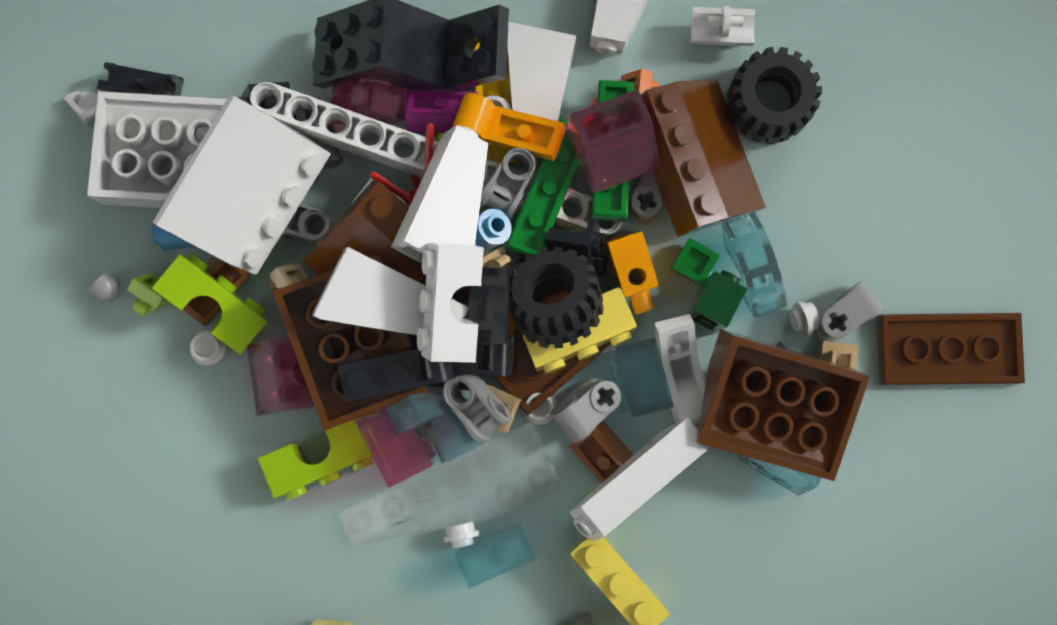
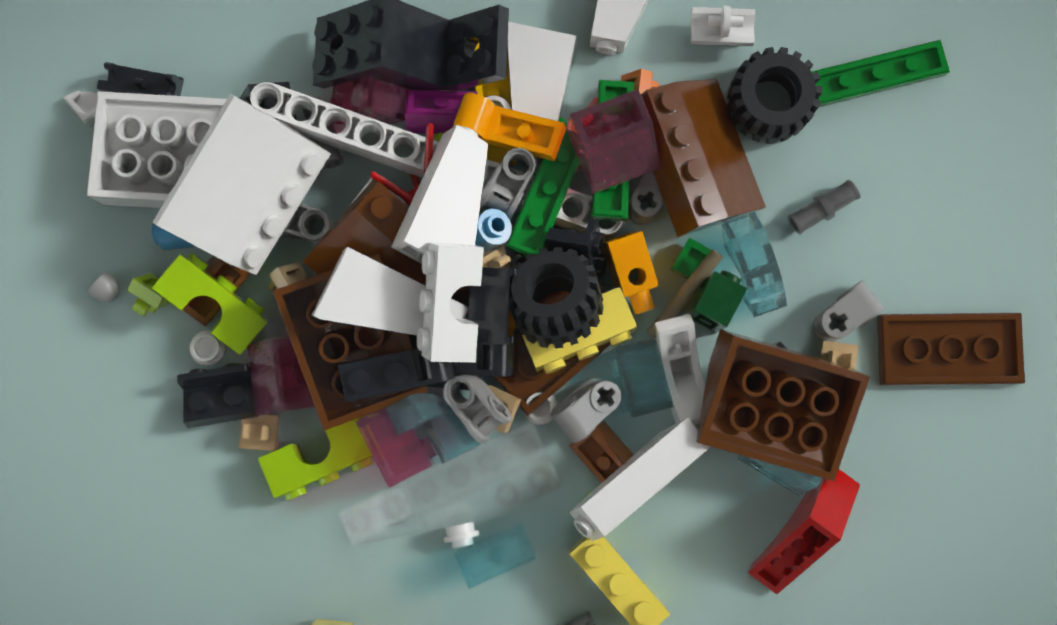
white plate [789,301,820,337] -> none
none -> black bracket [177,363,258,428]
none -> tan tile [239,414,281,451]
none -> dark tan bar [646,249,724,338]
none -> red arch [748,469,860,594]
none -> flat silver pin [788,179,861,235]
none -> green tile [811,39,950,107]

